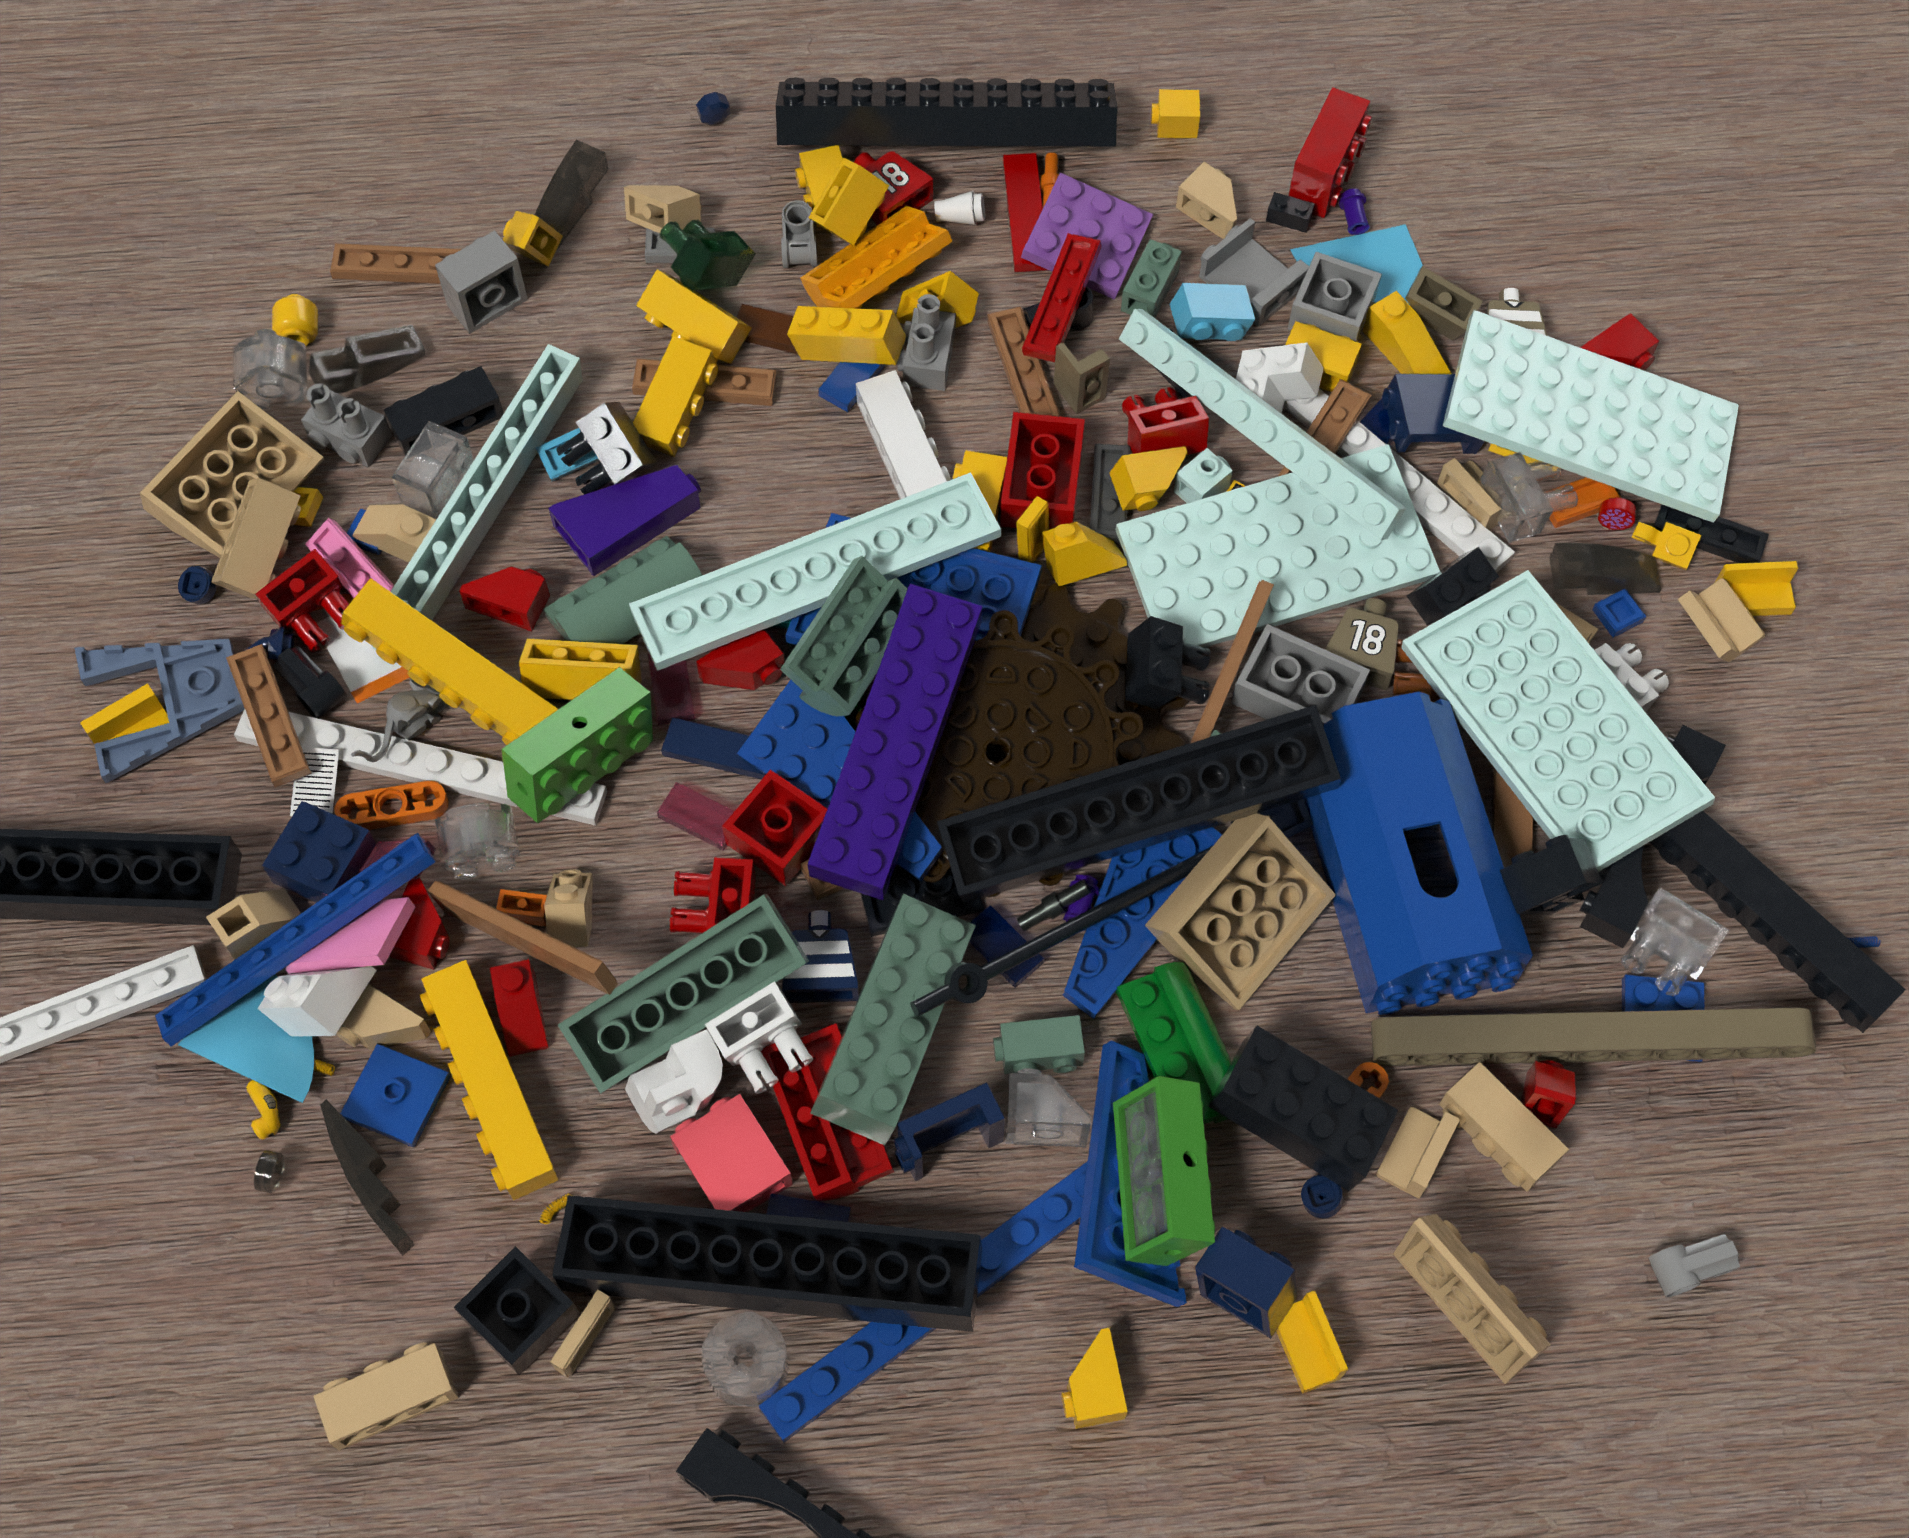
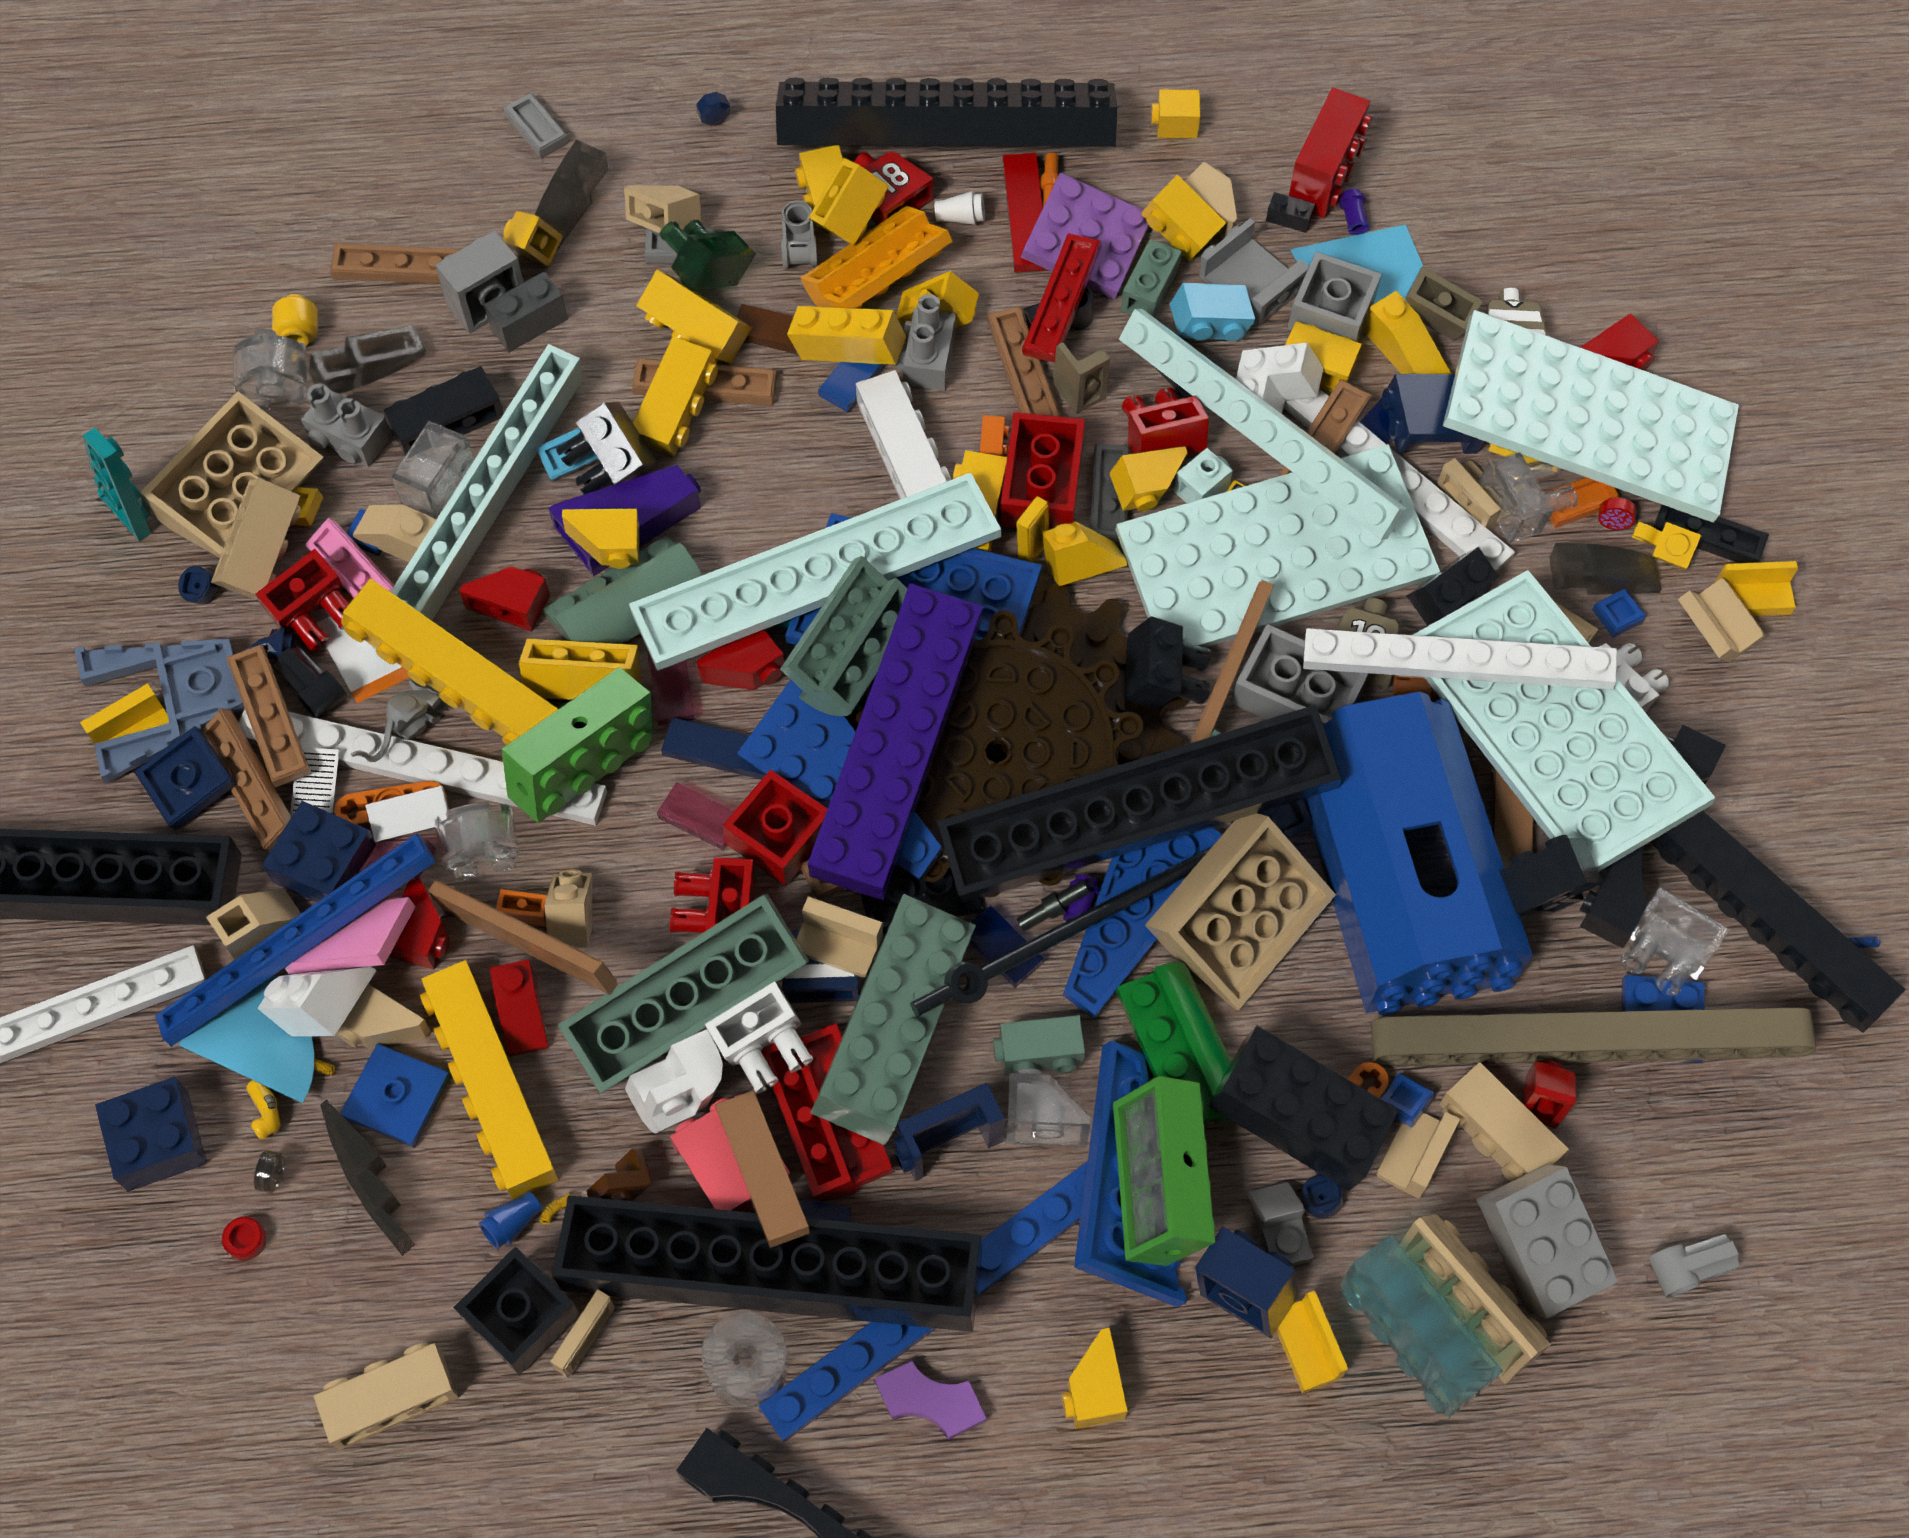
none -> teal wing [82,427,151,541]
none -> dark blue brick [95,1077,207,1192]
none -> dark blue plate [134,726,237,831]
none -> medium nougat tile [201,709,292,850]
none -> red tile [222,1217,267,1261]
none -> white tile [365,786,452,842]
none -> blue cone [479,1191,543,1249]
none -> dark grey brick [484,272,568,353]
none -> light grey tile [503,92,569,158]
none -> yellow slope [562,509,639,569]
none -> reddish brown bracket [586,1148,652,1201]
none -> medium nougat tile [715,1090,810,1248]
none -> tan panel [796,896,883,977]
none -> medium lavender tile [874,1361,987,1440]
none -> orange piece [980,415,1009,457]
none -> yellow brick [1141,174,1226,262]
none -> light grey slope [1248,1182,1314,1266]
none -> white plate [1303,629,1617,690]
none -> clear light blue brick [1340,1235,1503,1419]
none -> blue tile [1380,1072,1434,1128]
none -> light grey brick [1476,1164,1618,1319]

